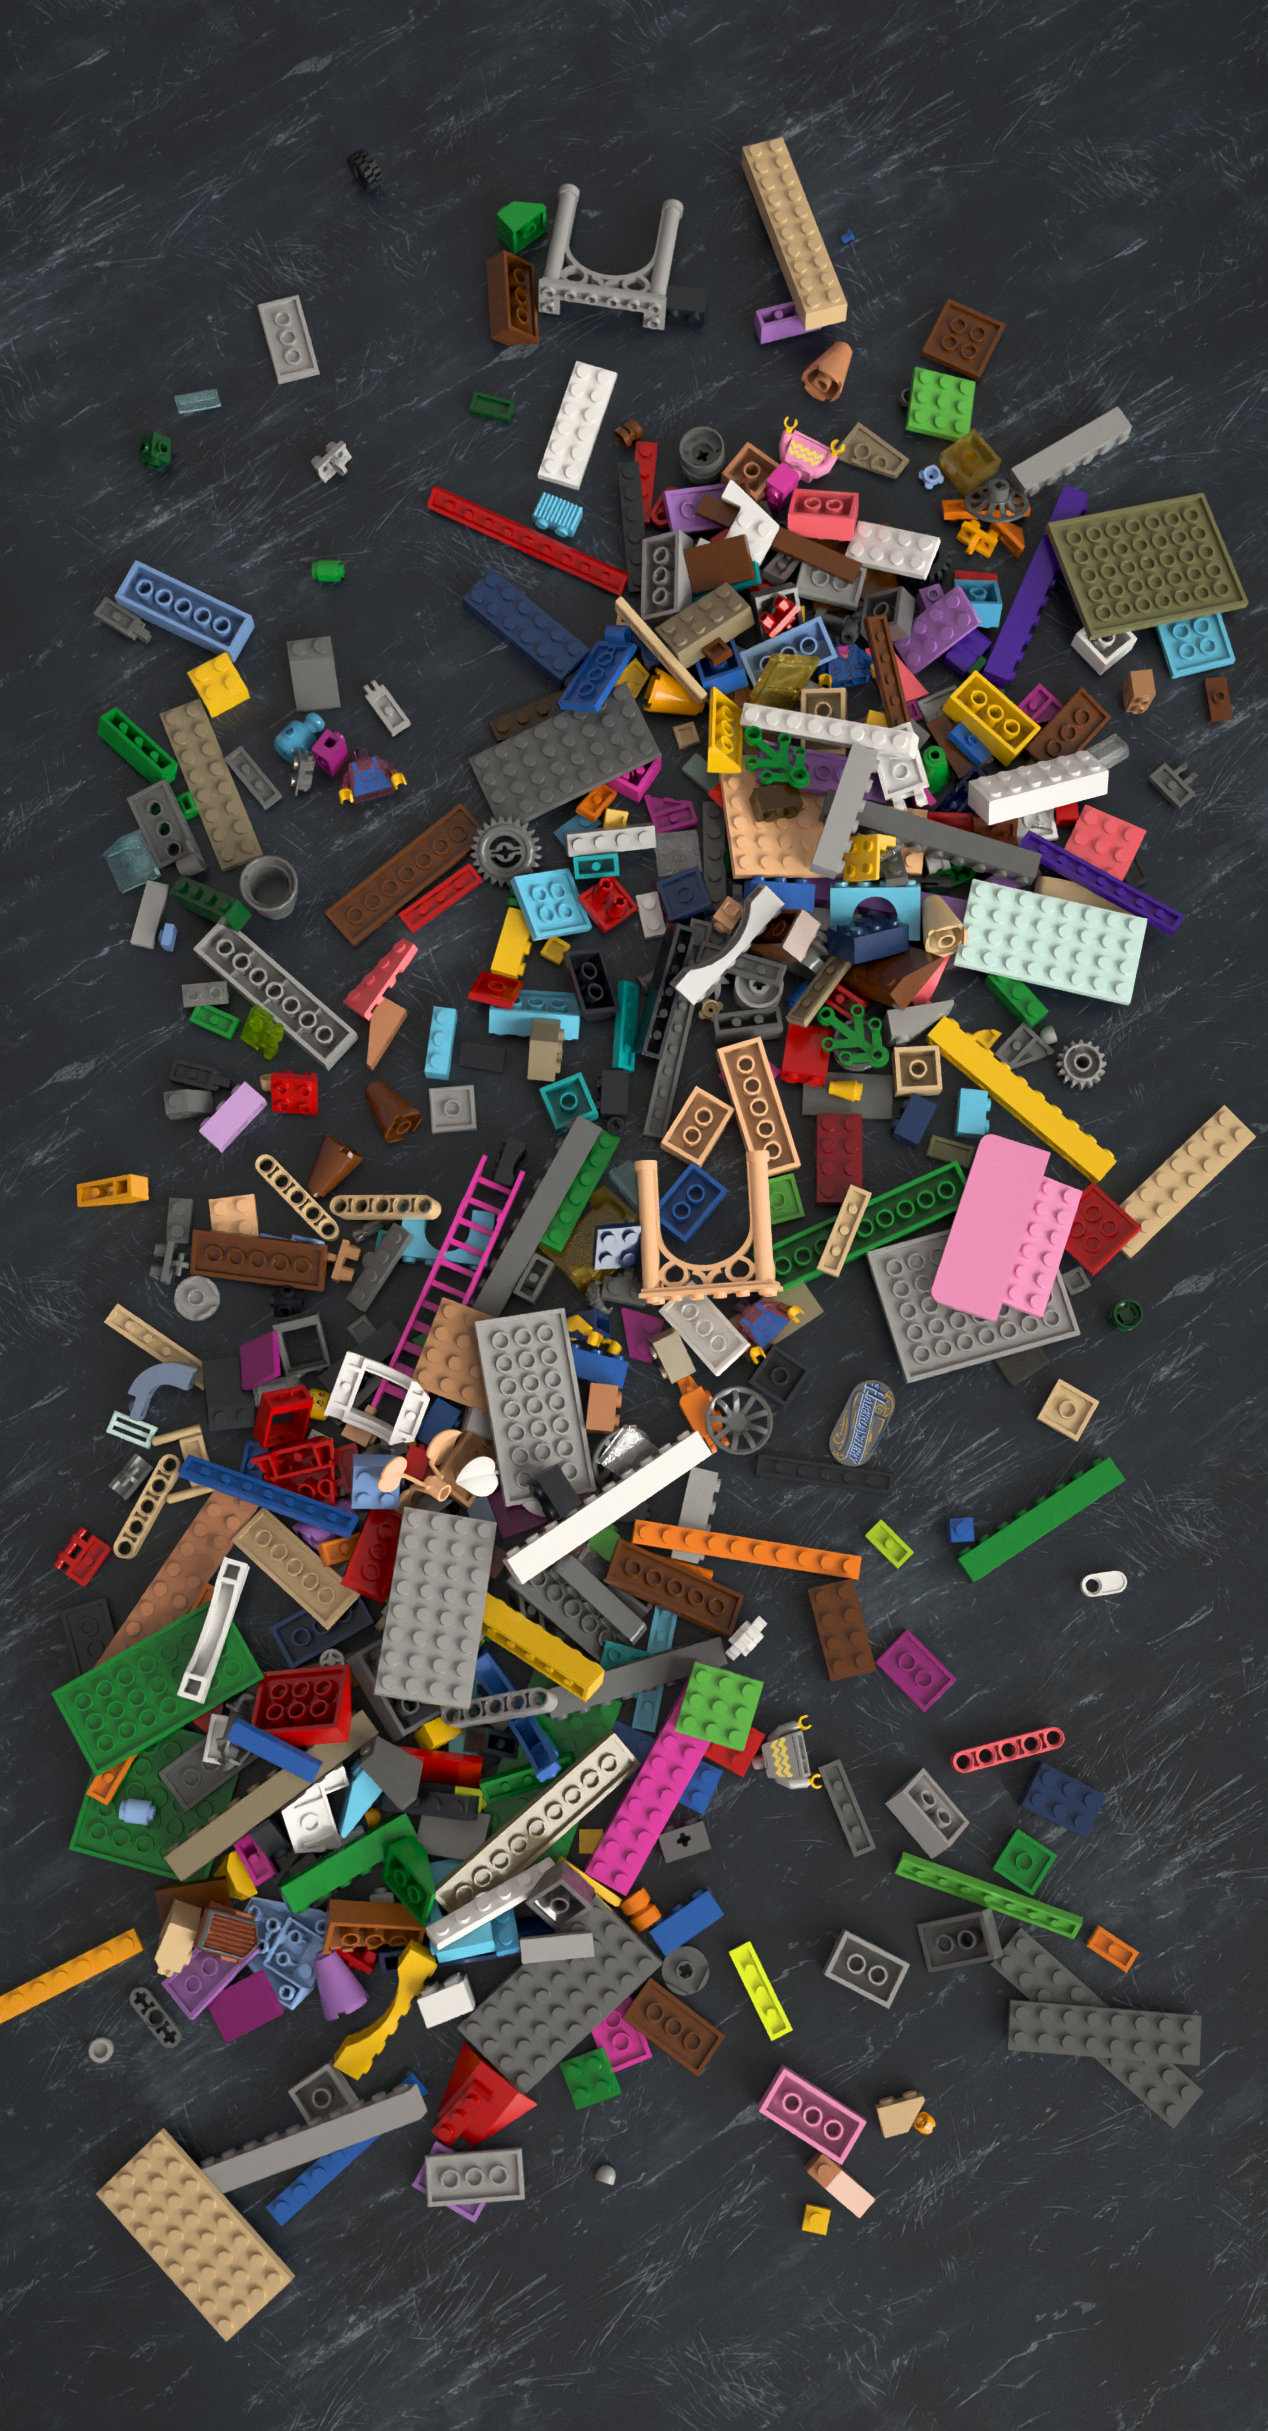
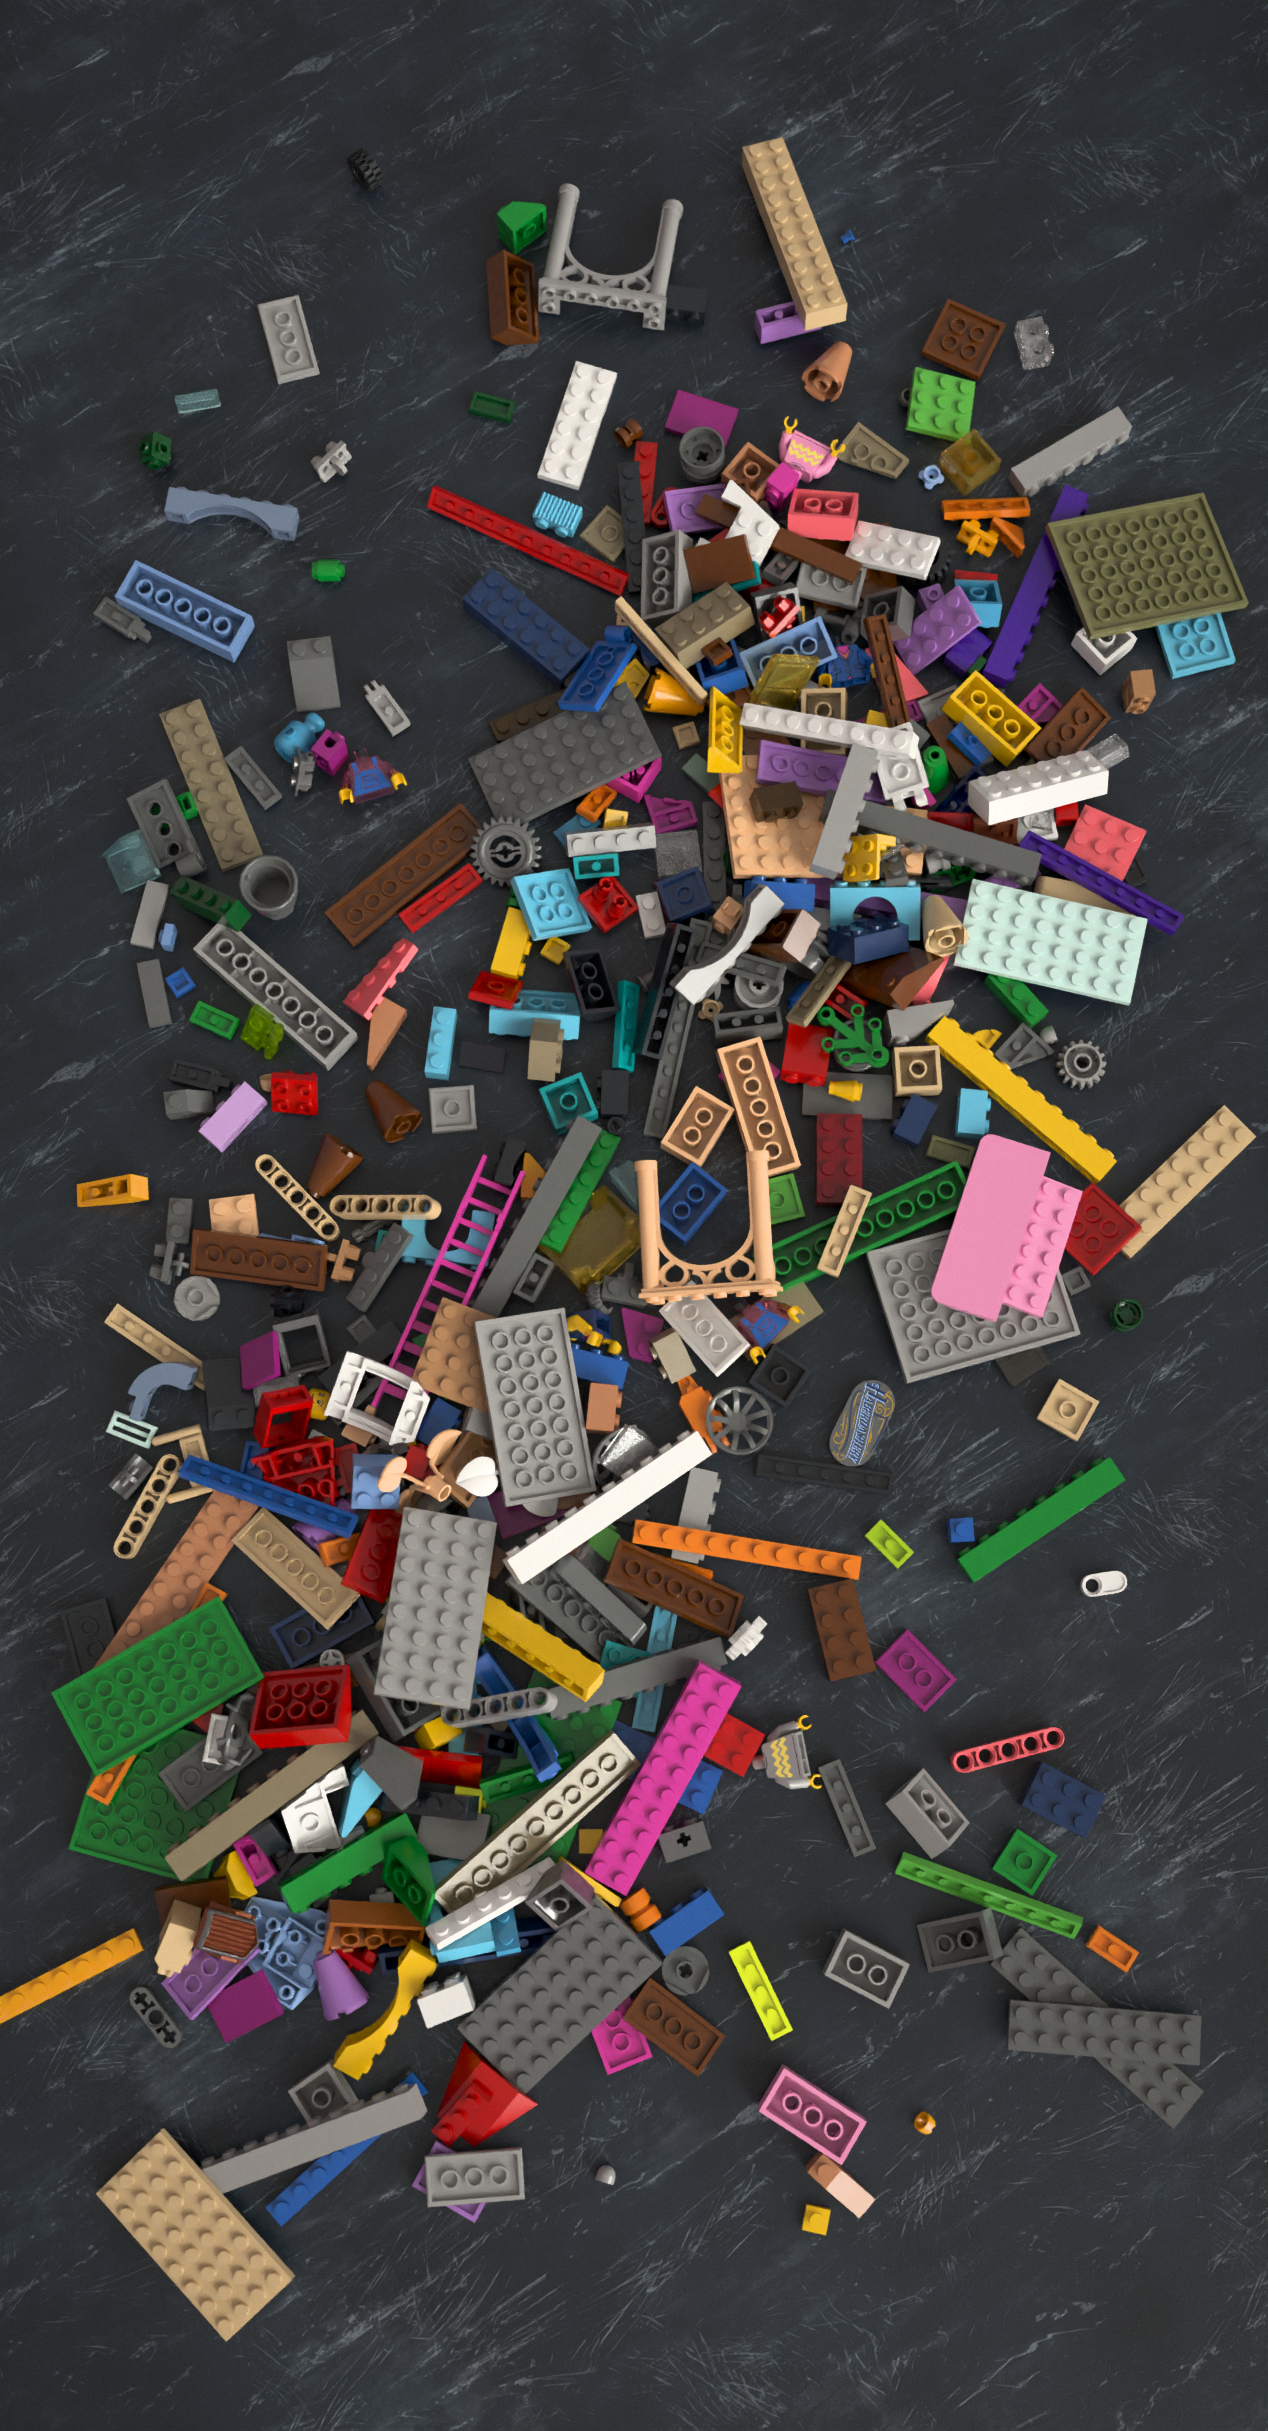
red plate [53,1526,113,1587] -> none
light grey tile [88,2037,114,2063] -> none
green brick [97,707,178,785] -> none
light blue brick [119,1798,156,1825] -> none
white arch [177,1557,250,1704] -> none
flat silver hinge [182,981,230,1007] -> none
yellow brick [187,652,250,718] -> none
blue tile [227,1717,323,1783] -> none
light grey tile [520,1930,594,1964] -> none
black brick [527,1464,582,1522] -> none
green plate [559,2046,621,2110] -> none
plate [592,1222,642,1270] -> none
bright green plate [674,1661,764,1751] -> none
green plant [744,726,810,788] -> none
tan slope [875,2090,925,2138] -> none
dark grey wheel [964,479,1029,523] -> none
dark grey hinge [1148,762,1198,810] -> none
reddish brown plate [1203,676,1233,722] -> none
none -> dark grey tile [137,959,172,1029]
none -> sand blue arch [164,486,299,541]
none -> blue tile [165,967,196,999]
none -> light orange slope [521,1153,546,1201]
none -> dark tan tile [579,505,625,565]
none -> magenta tile [664,390,739,449]
none -> clear brick [1014,316,1054,370]

